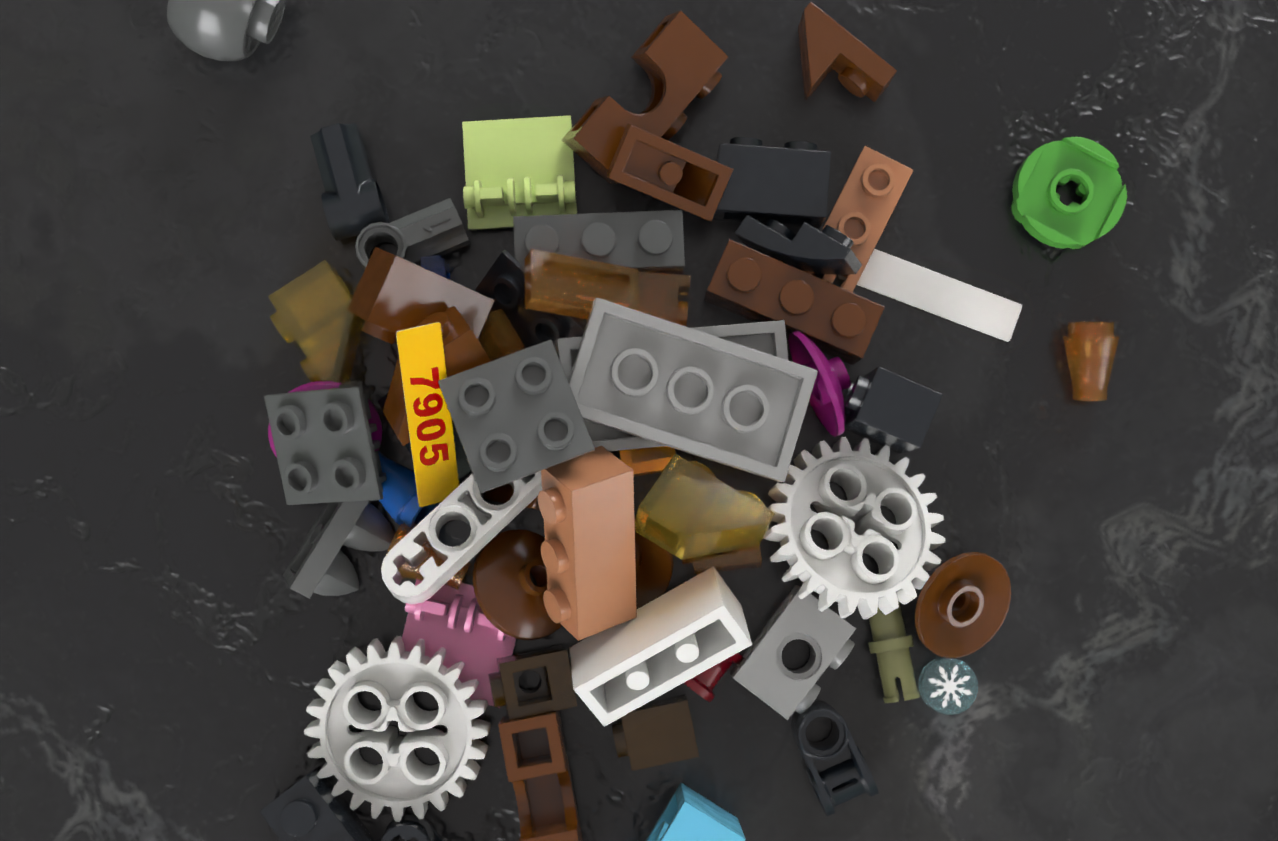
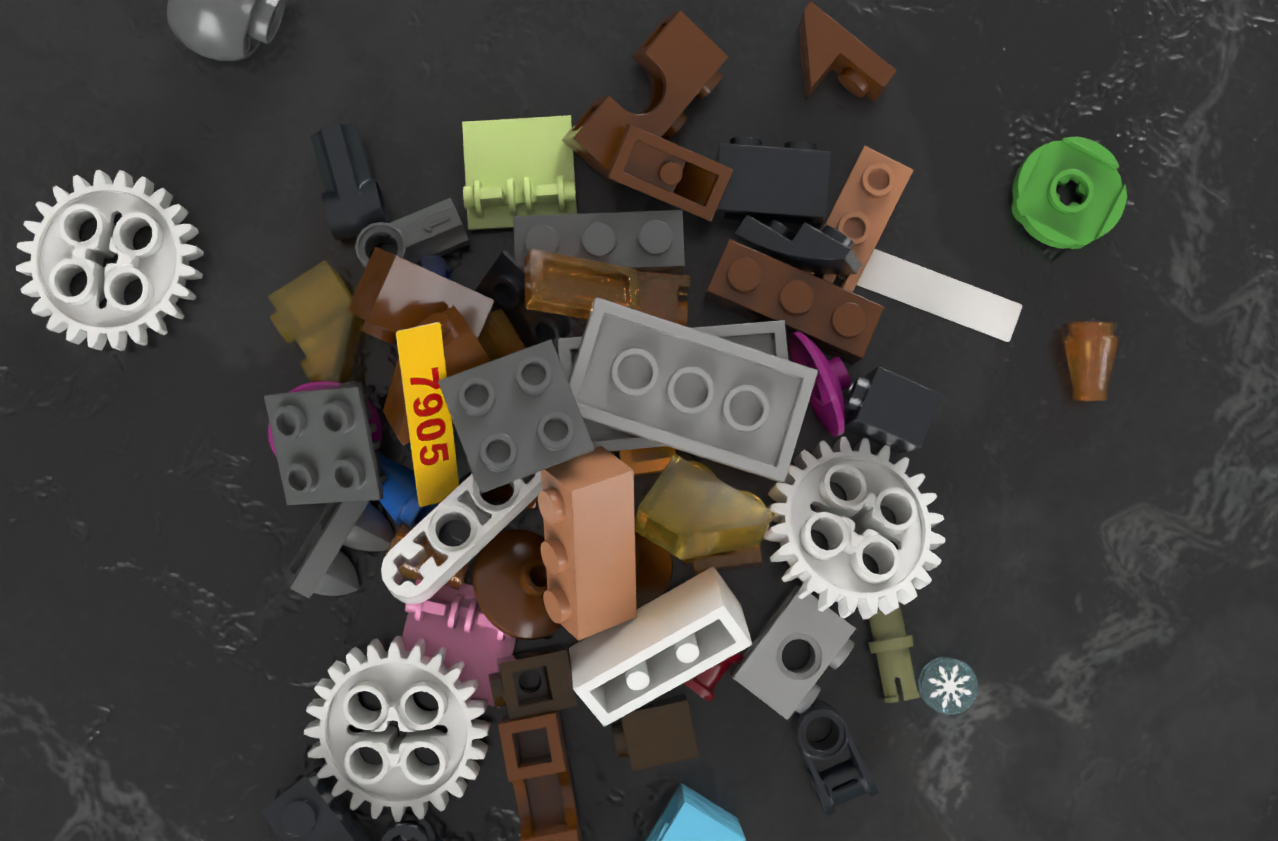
reddish brown dish [915,552,1011,658] -> none
none -> white gear [16,170,203,351]

